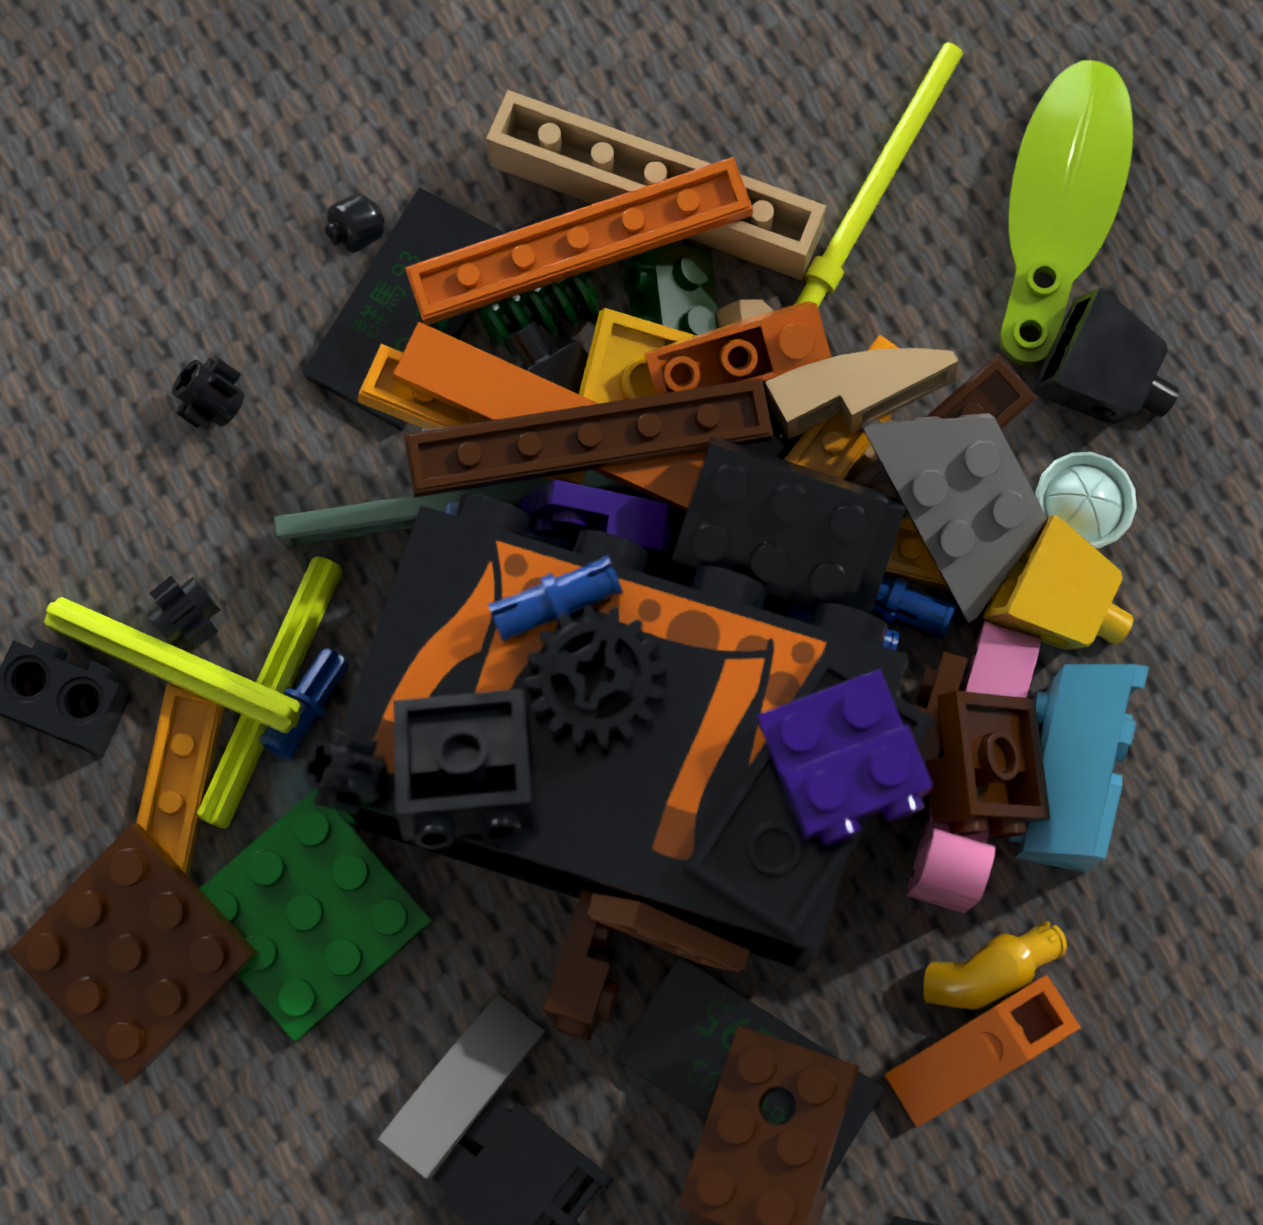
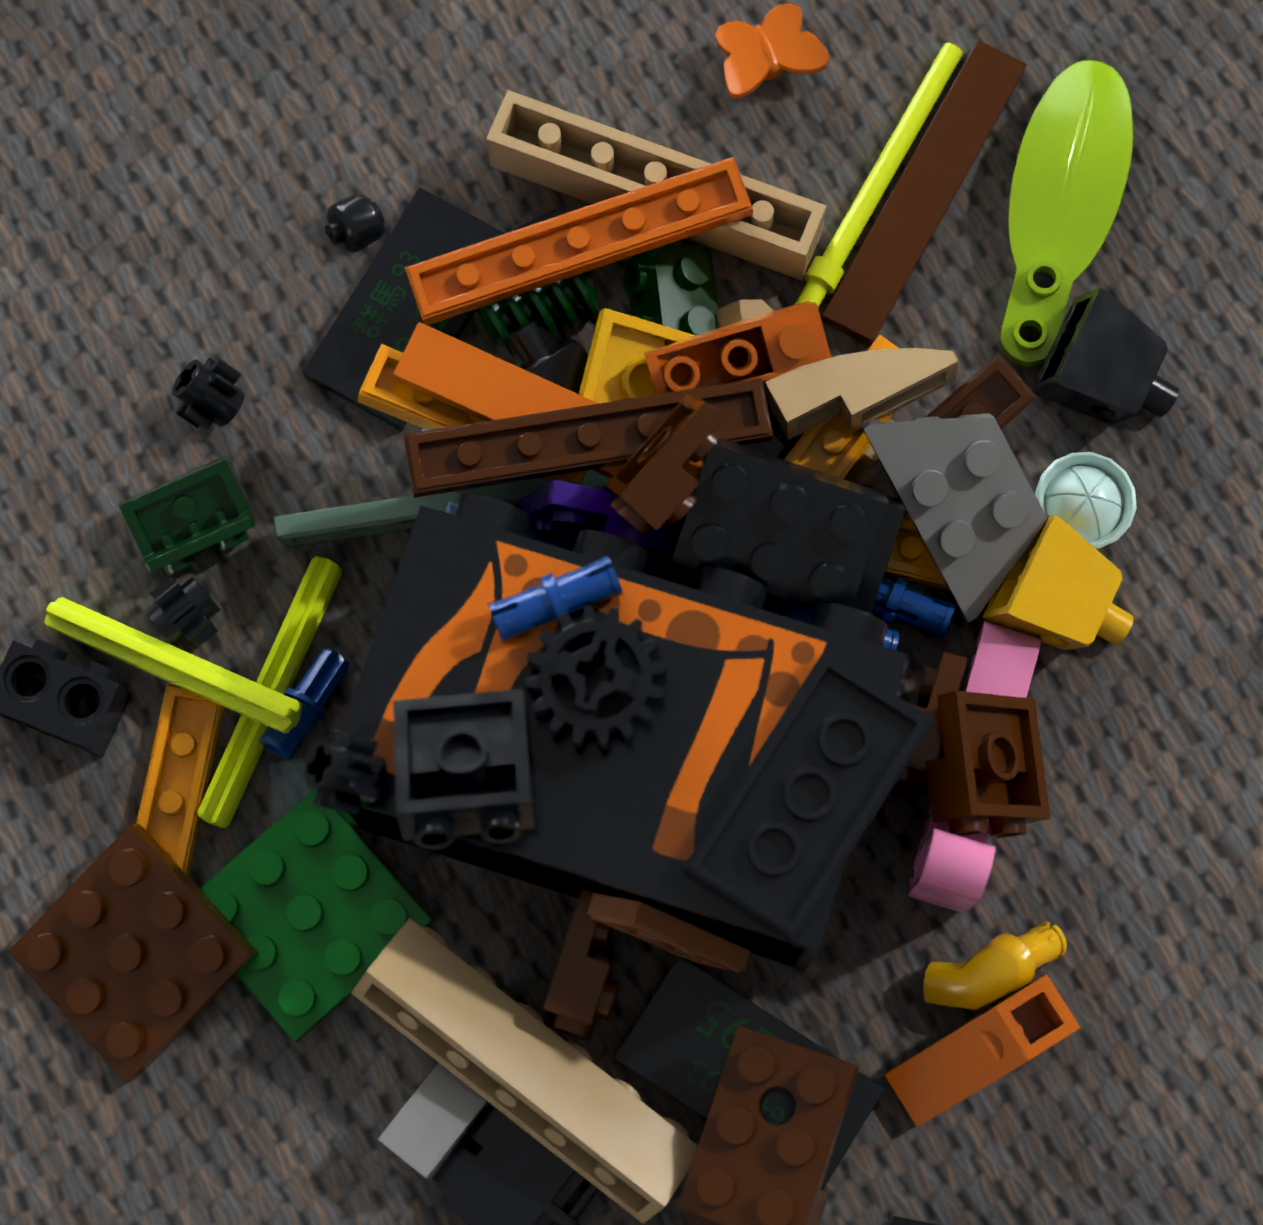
dark purple plate [756,669,933,846] -> none
medium azure wedge [1008,664,1149,873] -> none
none -> dark green bracket [118,456,255,575]
none -> tan brick [351,918,698,1224]
none -> reddish brown plate [606,394,724,537]
none -> orange animal [715,3,830,100]
none -> reddish brown tile [822,40,1027,346]

